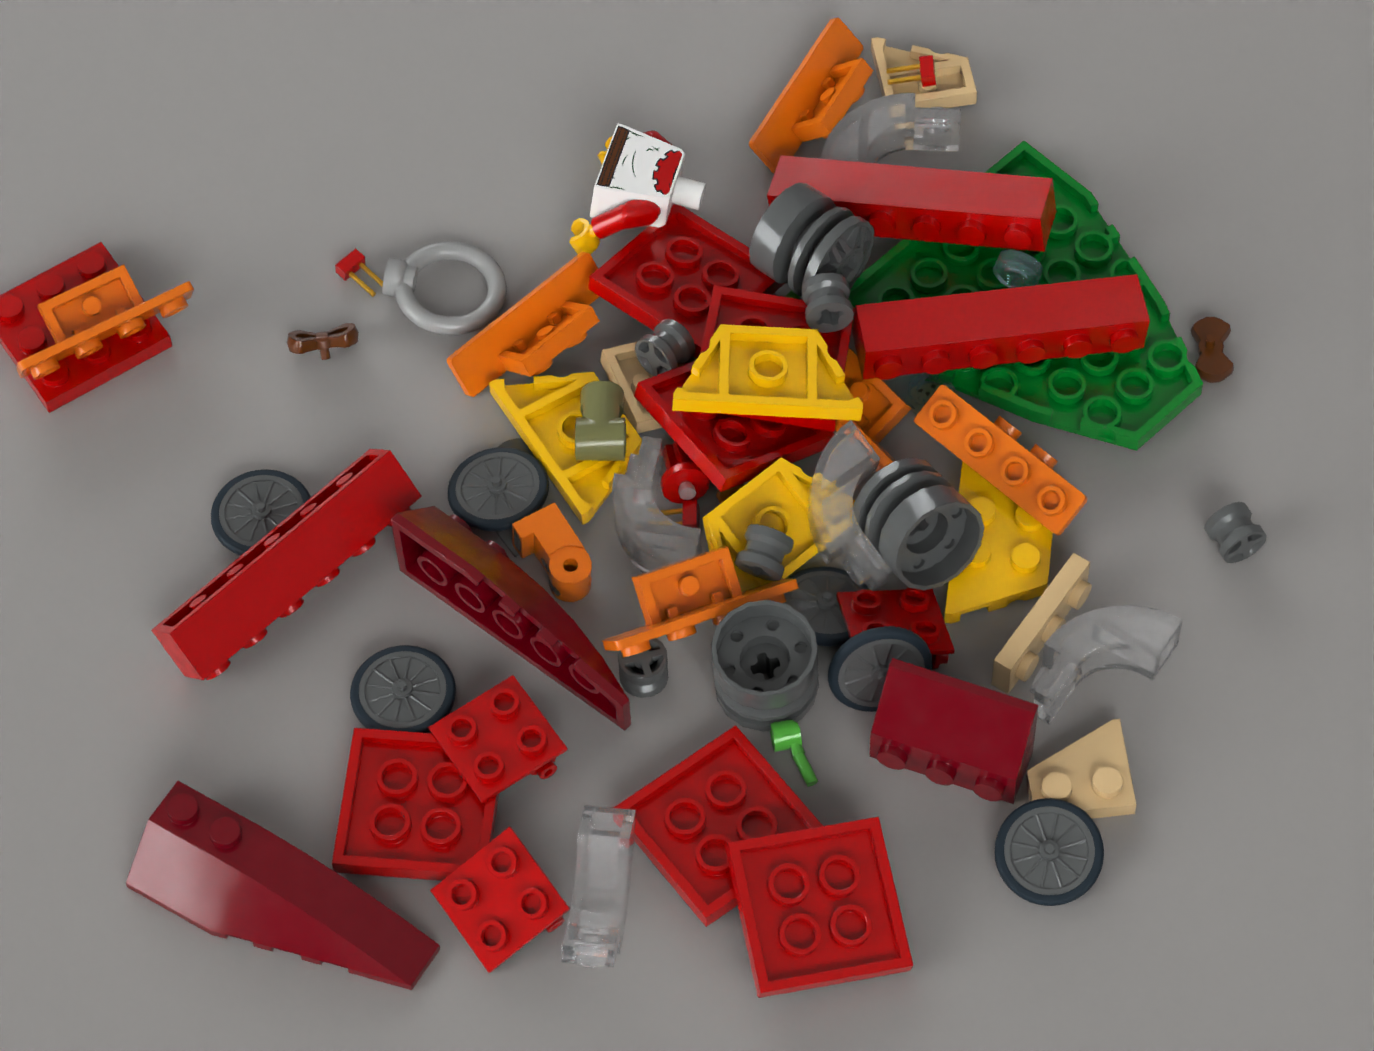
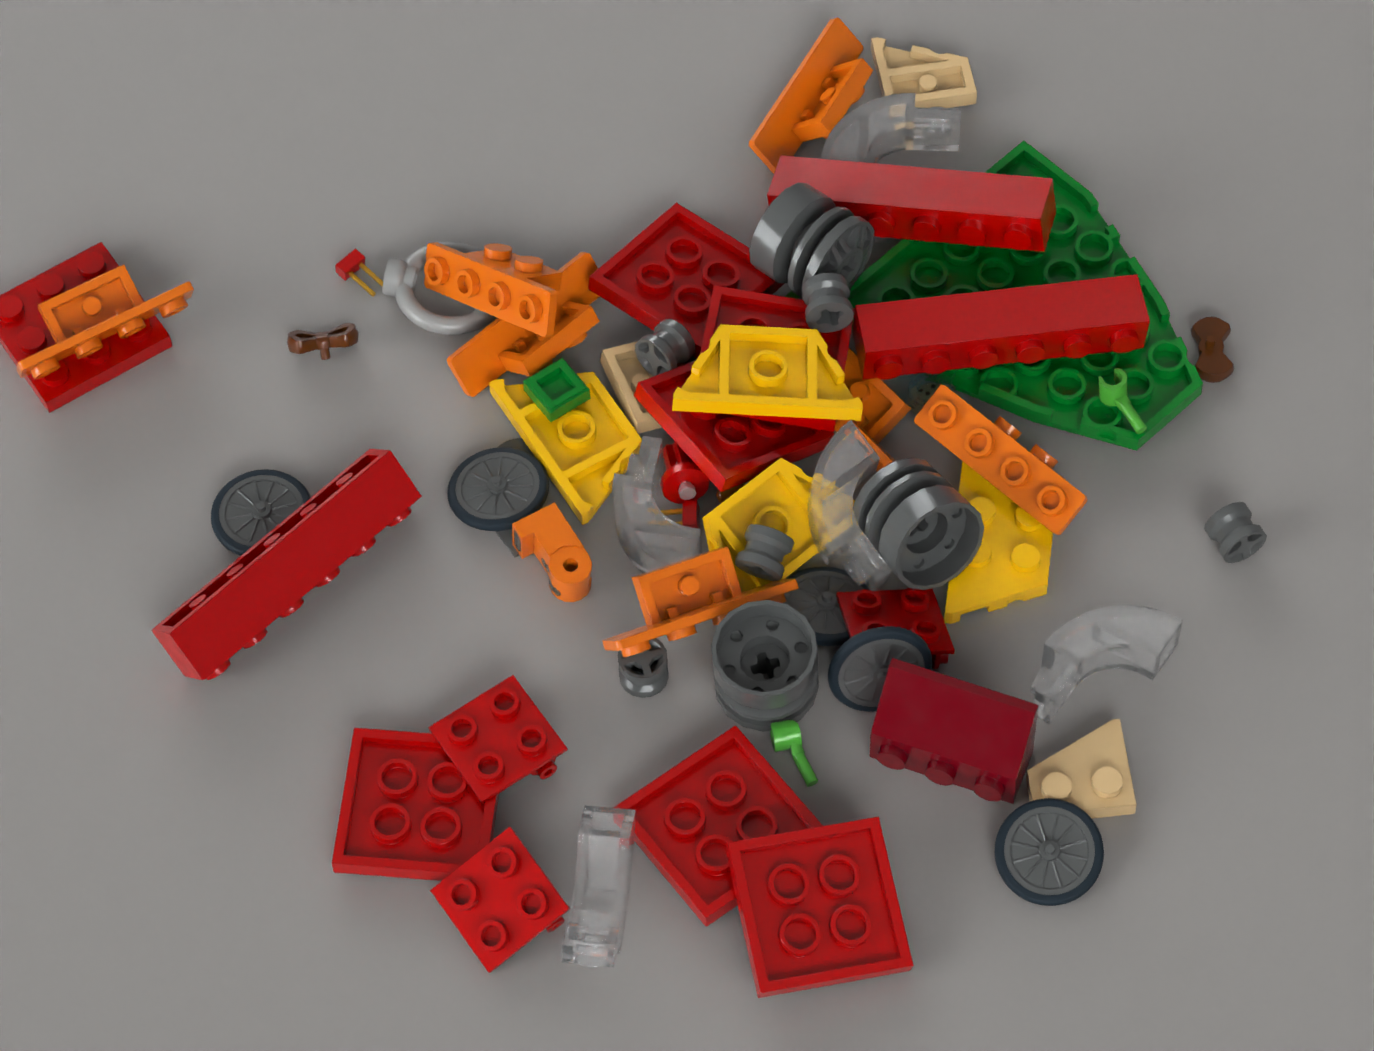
dark red wedge [126,781,440,990] -> none
dark grey wheel [350,645,456,733] -> none
dark red wedge [391,506,631,731] -> none
torso [569,123,706,254] -> none
olive piece [575,380,626,461] -> none
piece [886,55,936,87] -> none
tan plate [991,553,1092,694] -> none
clear light blue tile [993,250,1043,288] -> none
none -> orange bracket [424,242,562,337]
none -> green tile [523,357,590,422]
none -> bright green hand [1099,368,1147,434]

